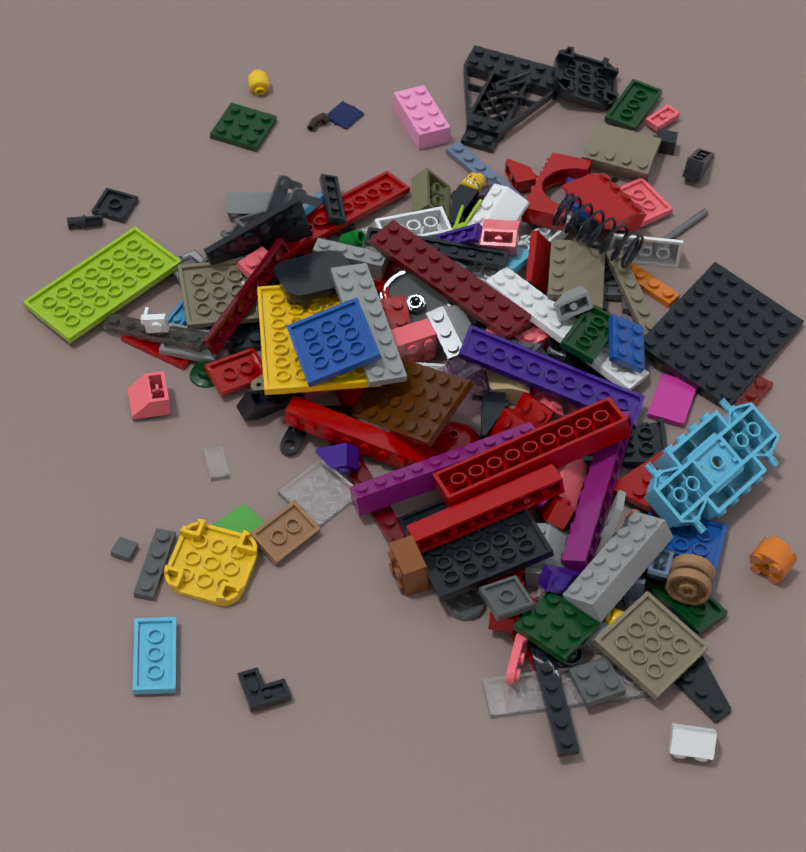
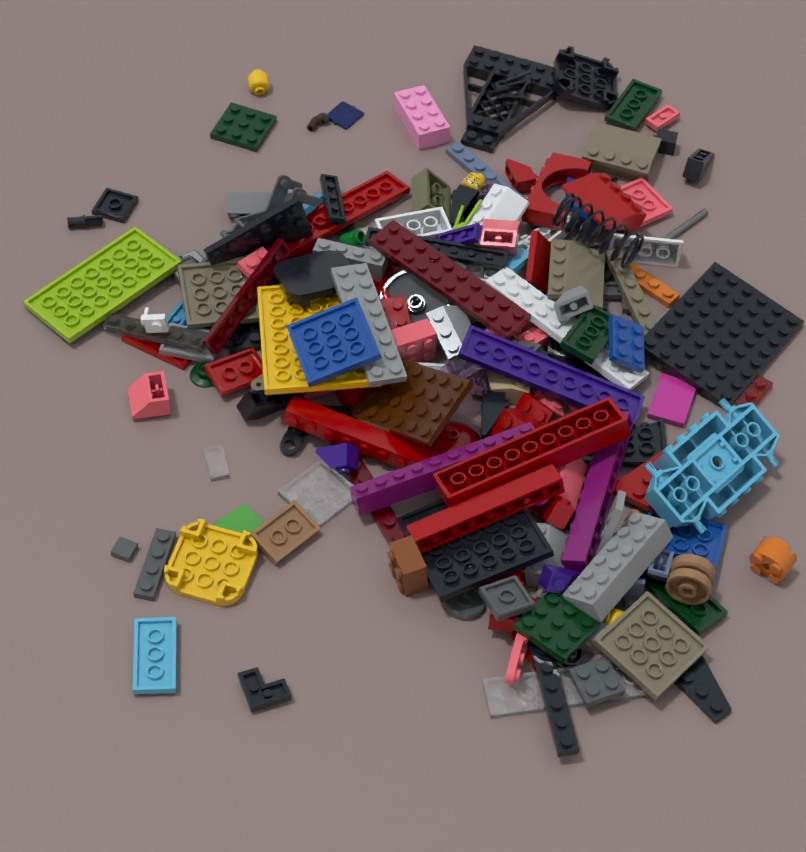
white brick [669,723,717,762] -> none

